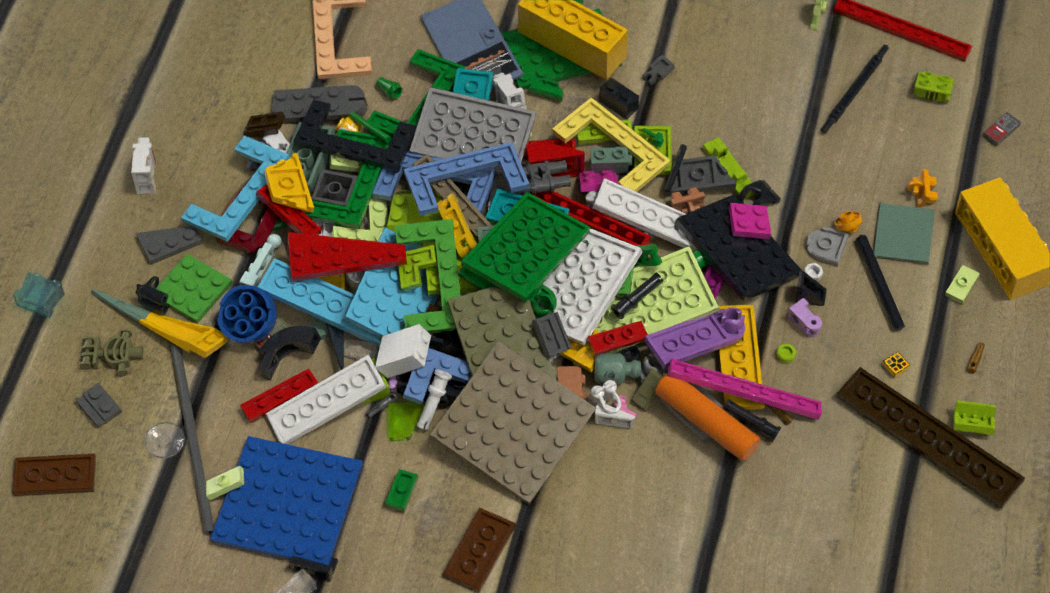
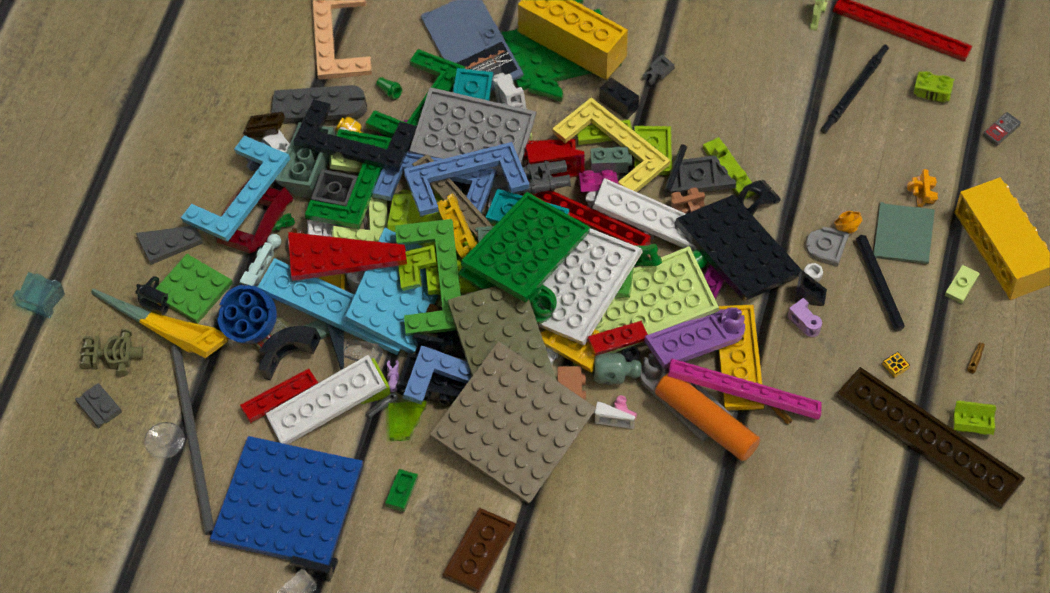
reddish brown tile [12,453,96,496] -> none
white hips [131,137,156,194] -> none
yellowish green plate [206,466,244,500] -> none
red plate [256,185,322,235] -> none
yellow wing [264,153,314,212] -> none
green bar [349,112,391,143] -> none
white brick [375,324,431,378] -> none
white pin [417,369,452,430] -> none
dark grey plate [532,312,571,358] -> none
white piece [588,380,621,414] -> none
black pin [611,272,664,320] -> none
olive tile [631,368,663,412] -> none
green hand [642,128,664,147] -> none
black pin [723,399,782,443] -> none
dark pink plate [729,203,771,239] -> none
lime tile [776,344,796,364] -> none

